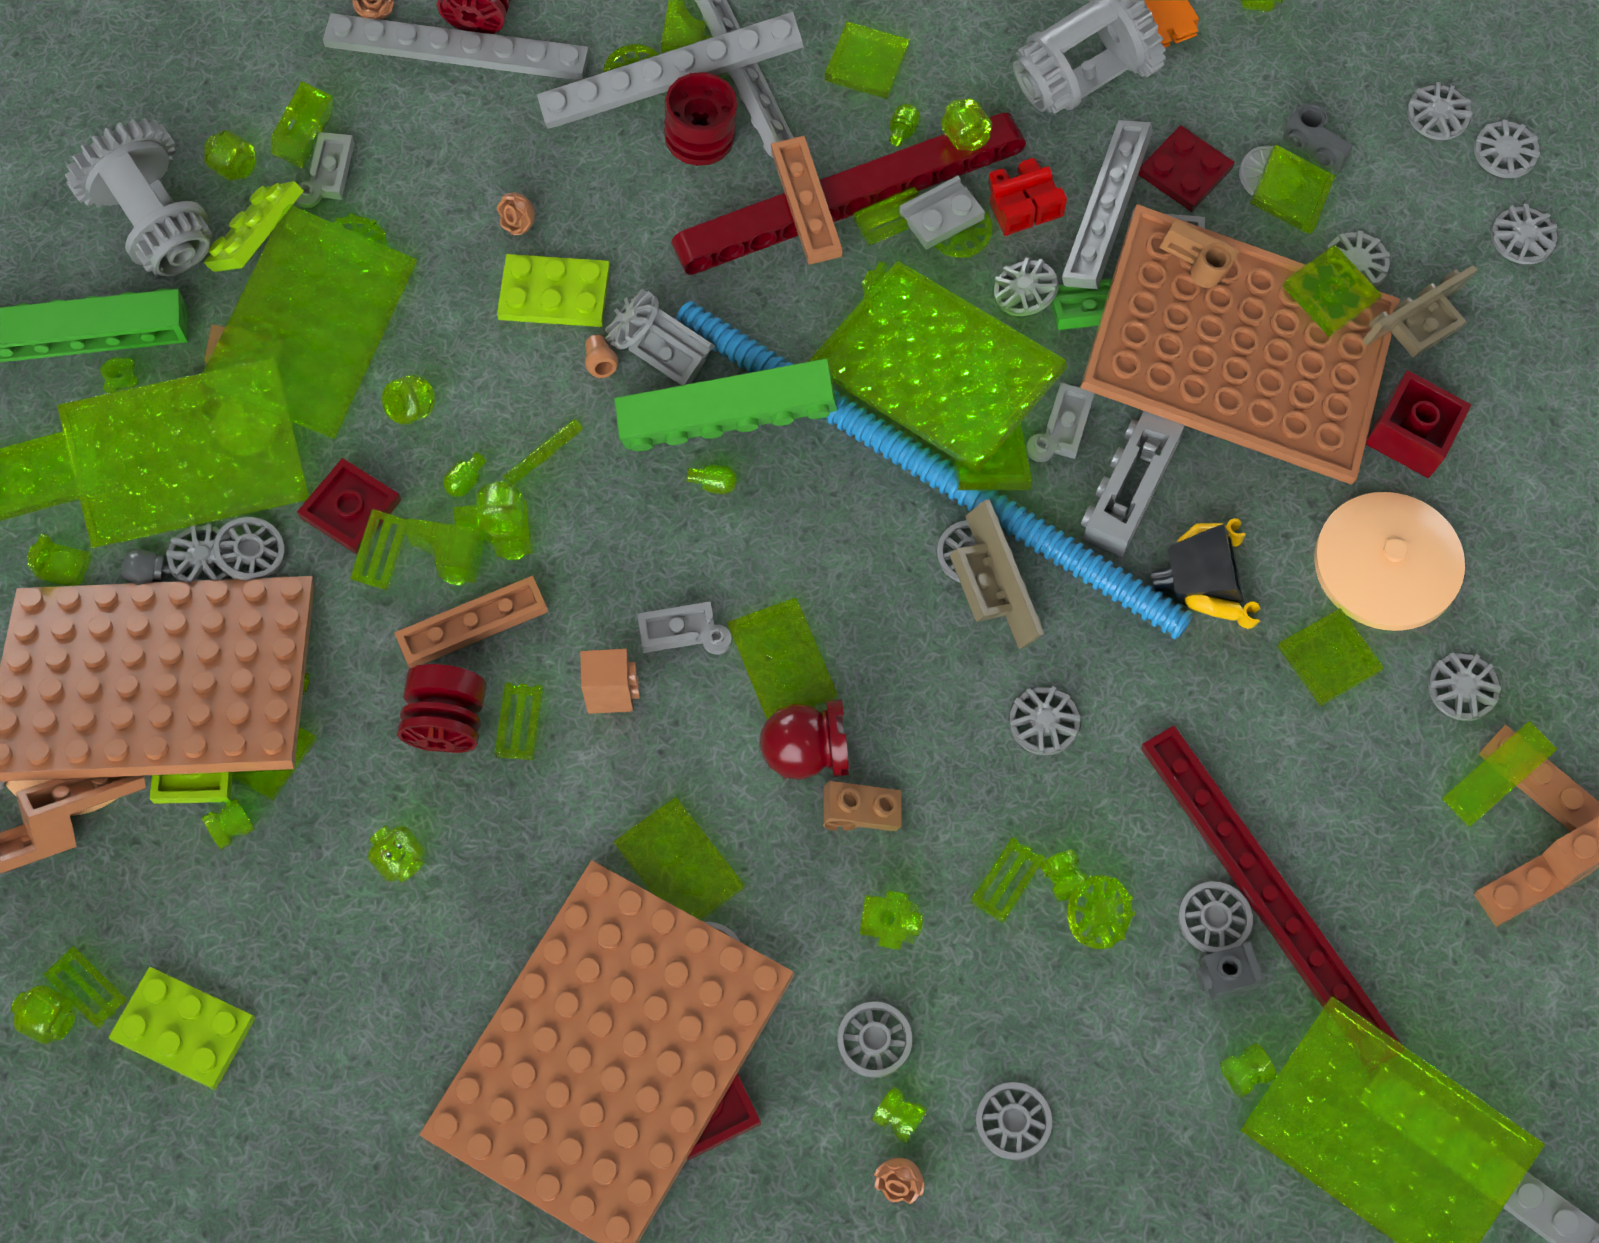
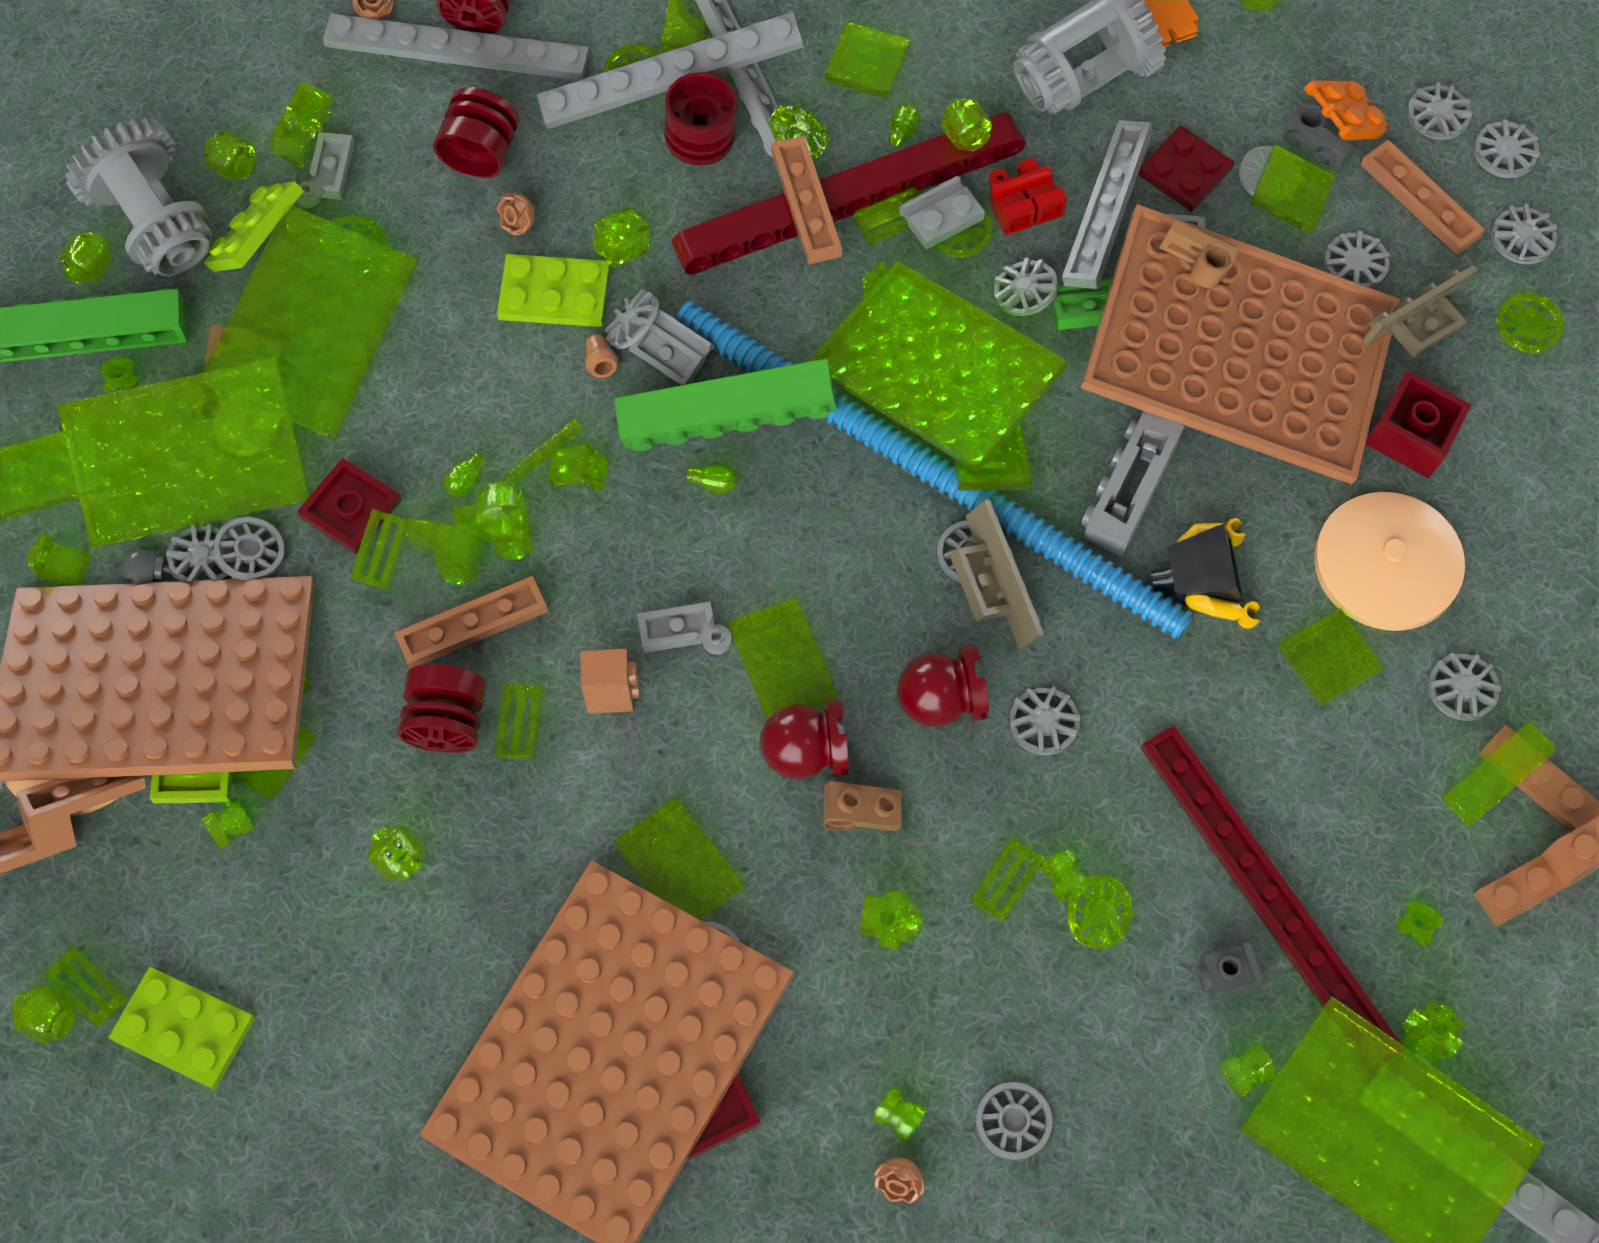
clear neon green head [381,374,435,425] -> none
light grey wheel [837,1002,912,1078] -> none
light grey hinge [1026,383,1095,462] -> none
light grey wheel [1178,881,1253,954] -> none
clear neon green tile [1282,244,1382,337] -> none
none -> clear neon green head [58,231,112,284]
none -> dark red wheel [433,87,520,178]
none -> clear neon green bracket [547,444,608,492]
none -> clear neon green brick [593,207,650,267]
none -> clear neon green wheel [770,104,830,159]
none -> dark red tile [897,644,989,728]
none -> orange plate [1304,81,1389,140]
none -> nougat plate [1361,140,1485,255]
none -> clear neon green plate [1396,900,1443,947]
none -> clear neon green brick [1400,1001,1466,1066]
none -> clear neon green wheel [1496,293,1564,354]

